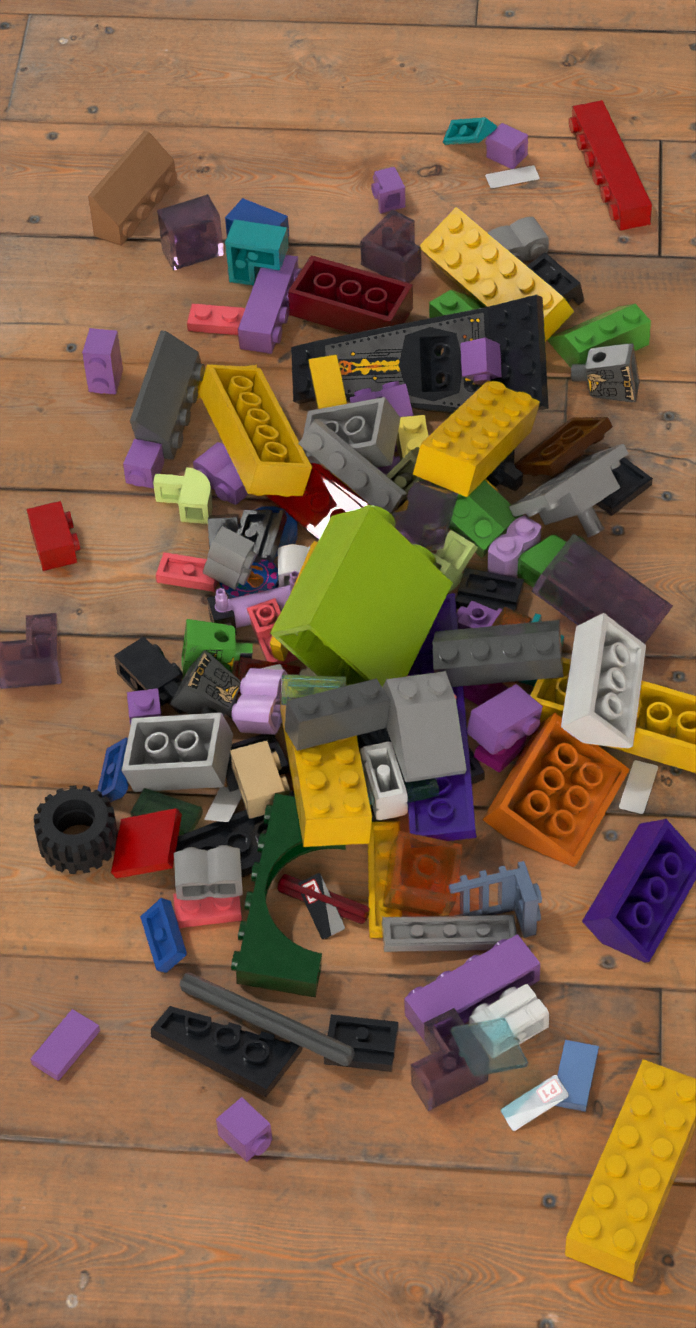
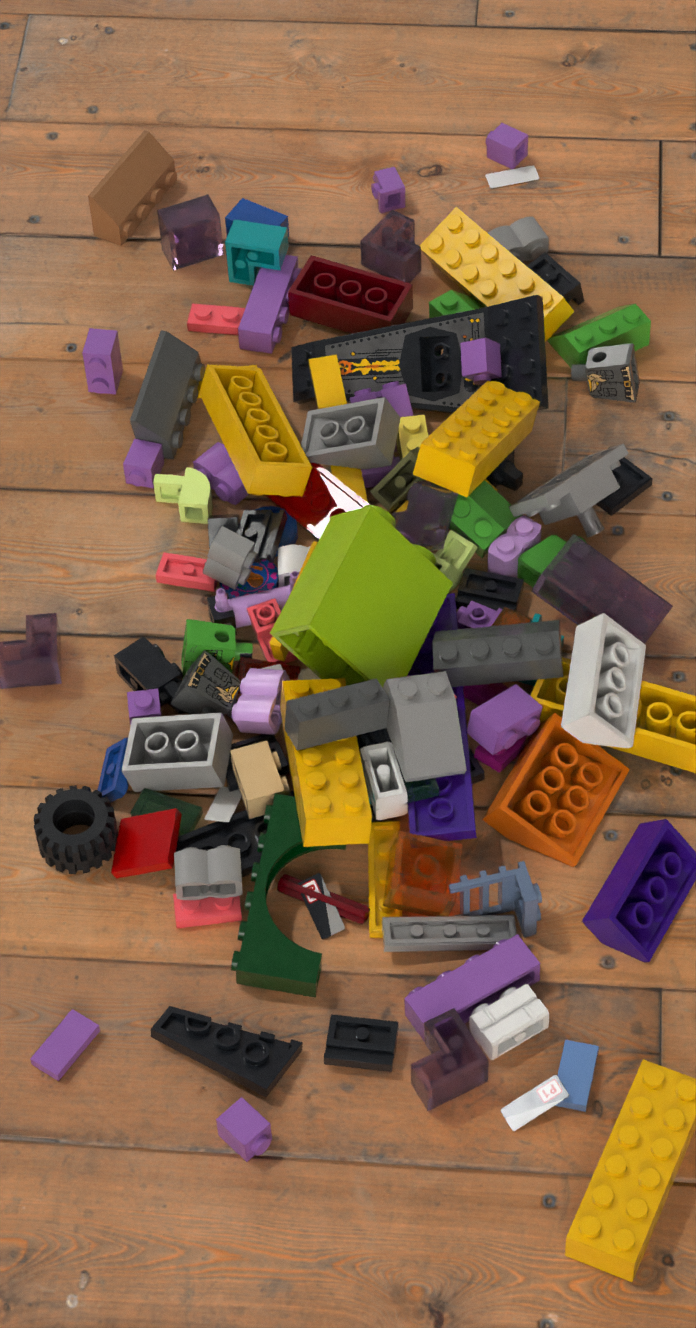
red brick [26,501,80,571] -> none
blue plate [140,898,187,973] -> none
dark grey axle [179,973,355,1066] -> none
clear light blue tile [281,675,346,705] -> none
light grey plate [298,419,407,515] -> none
teal slope [443,117,497,145] -> none
clear light blue piece [451,1018,528,1077] -> none
reddish brown plate [514,417,613,477] -> none
red brick [569,100,652,231] -> none
white sticker [619,760,658,814] -> none

